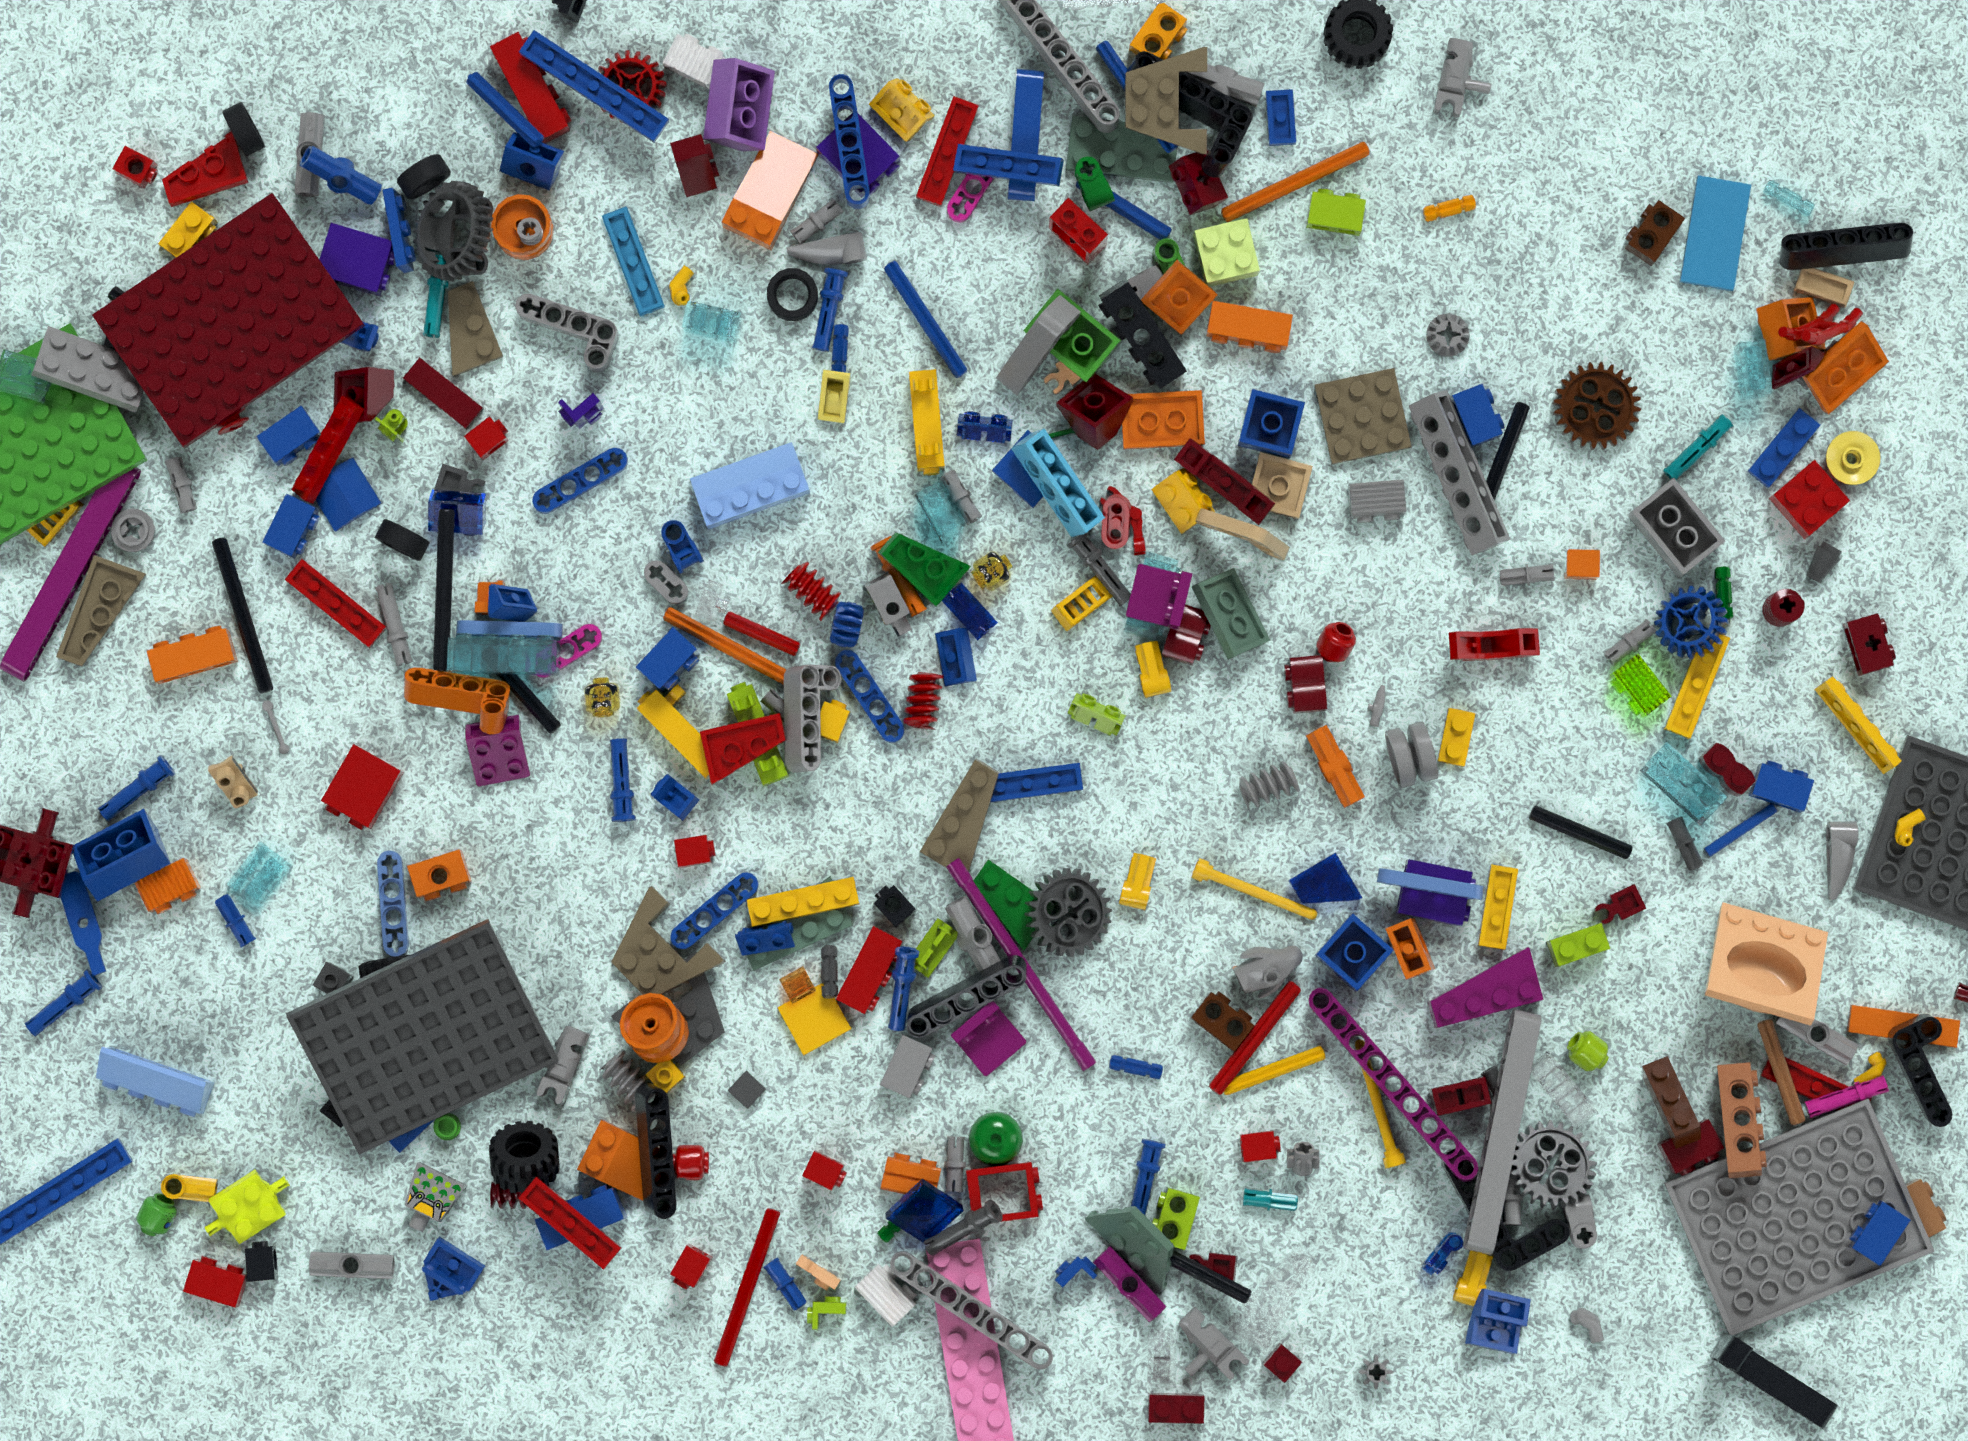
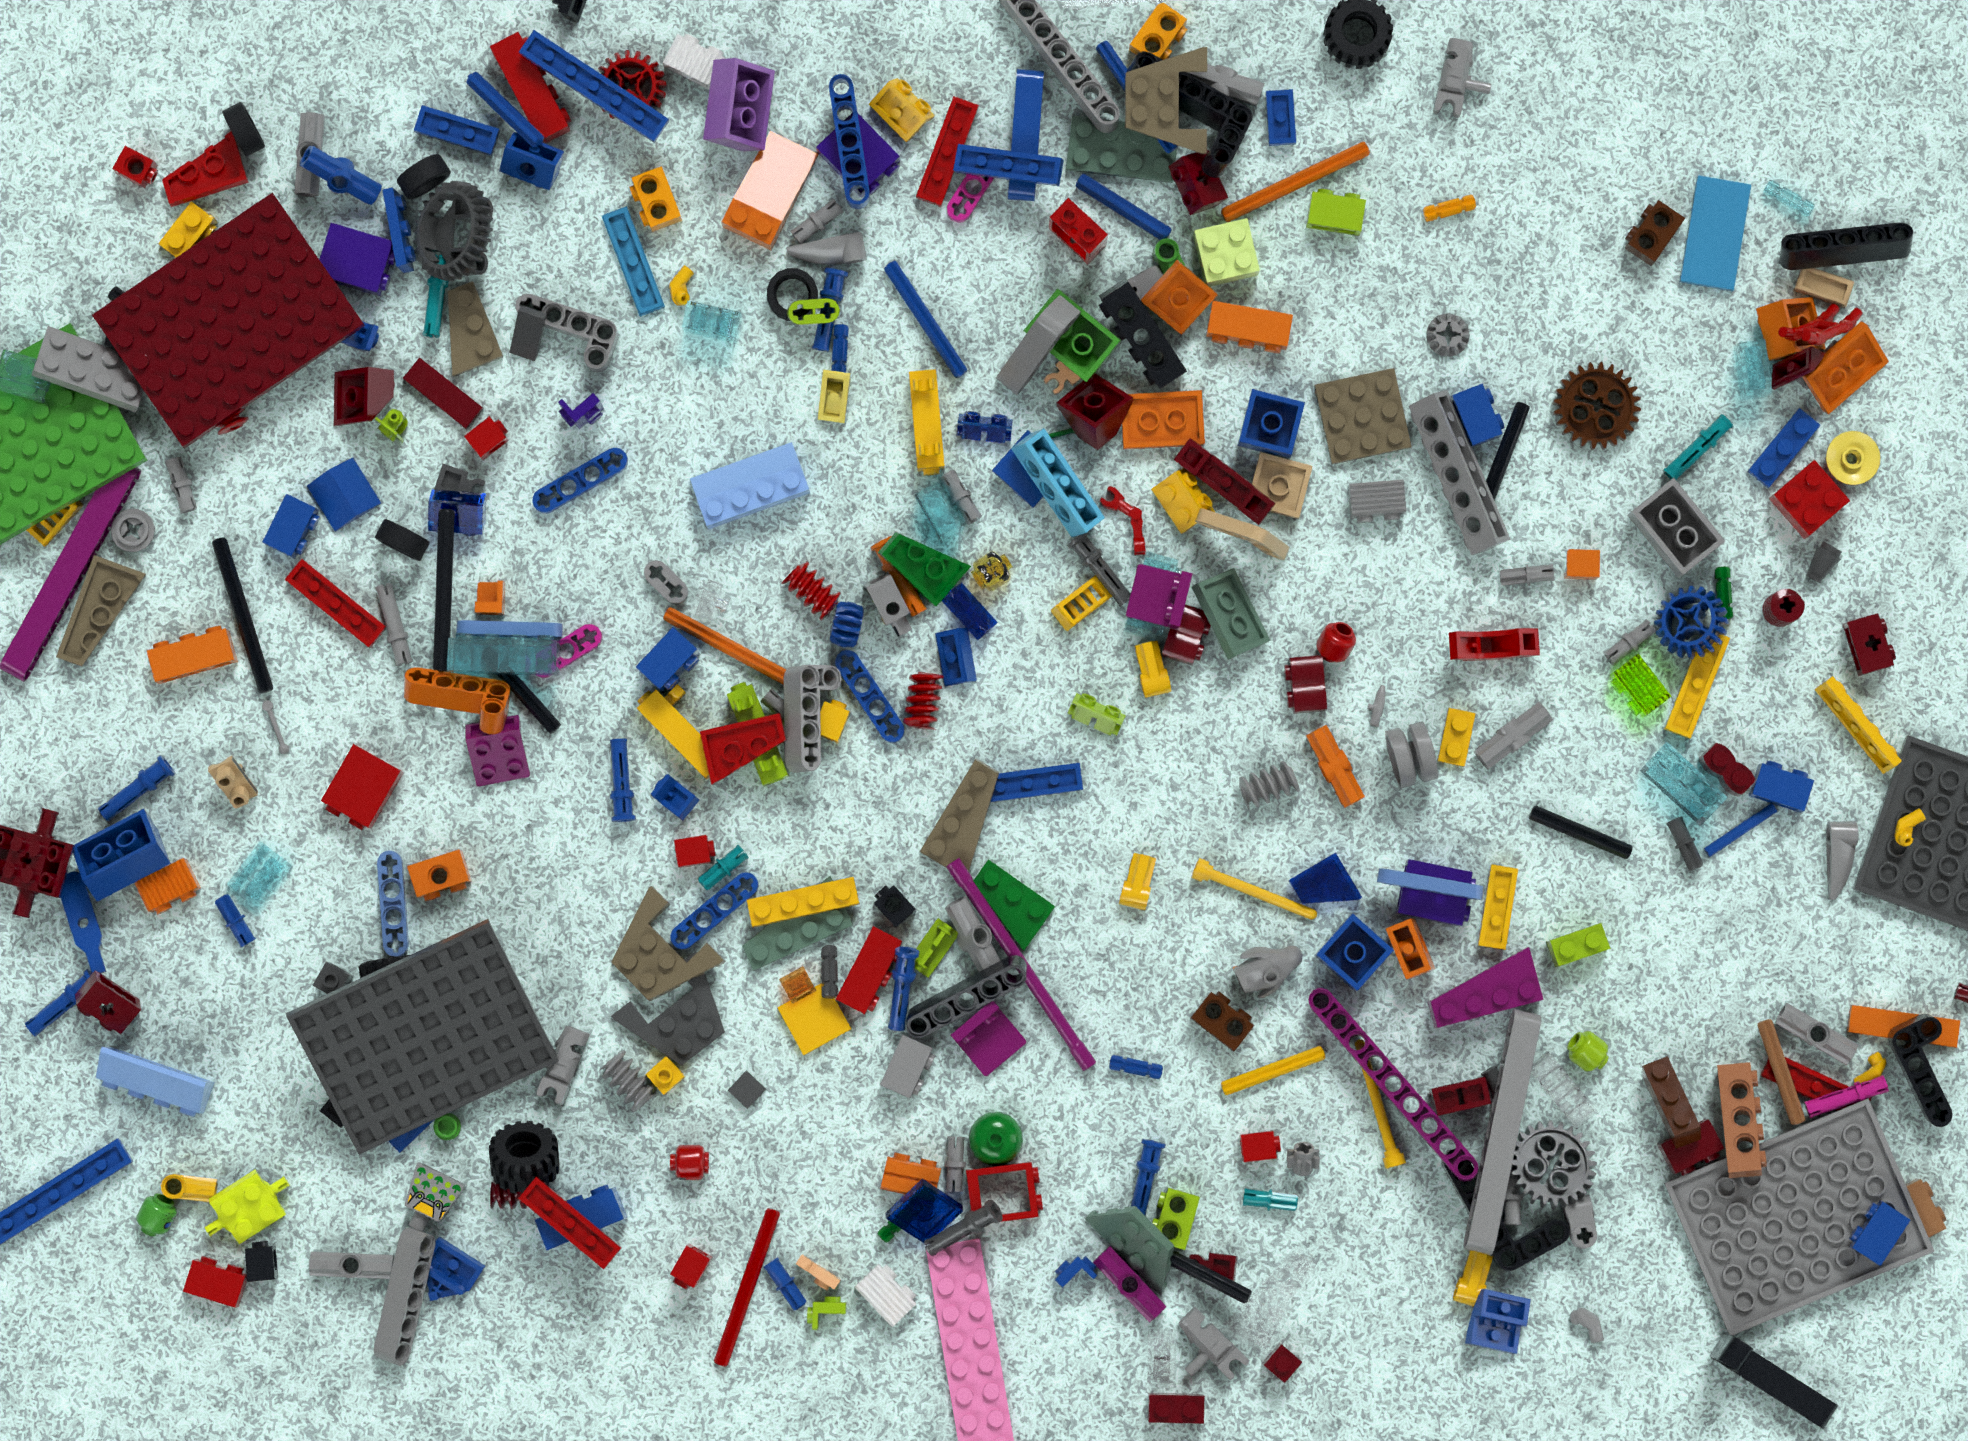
blue brick [256,406,321,466] -> none
red plate [291,395,364,504] -> none
blue slope [488,584,538,622] -> none
orange wheel [491,194,554,260] -> none
light grey bush [517,218,543,246] -> none
orange slope [577,1120,661,1201] -> none
clear yellow head [584,677,620,718] -> none
orange wheel [620,993,689,1063] -> none
black beam [635,1083,677,1219] -> none
blue piece [661,520,704,574] -> none
dark red brick [670,134,719,198] -> none
red axle [723,611,800,656] -> none
blue hinge [735,921,795,956] -> none
red brick [802,1150,847,1191] -> none
light grey beam [890,1251,1053,1369] -> none
dark grey gear [1024,868,1112,957] -> none
green piece [1074,156,1115,212] -> none
plate [1101,494,1131,549] -> none
red axle [1209,981,1301,1095] -> none
light grey gear [1358,1354,1394,1389] -> none
clear blue plate [1421,1232,1463,1275] -> none
dark red plate [1594,884,1647,924] -> none
light nougat piece [1705,902,1828,1026] -> none
none -> dark red brick [75,970,141,1034]
none -> light grey beam [374,1227,435,1366]
none -> blue plate [414,105,500,156]
none -> dark grey tile [509,305,547,361]
none -> light orange brick [629,166,682,232]
none -> teal axle [698,845,749,890]
none -> lime beam [787,298,840,325]
none -> light grey piece [1474,702,1553,770]

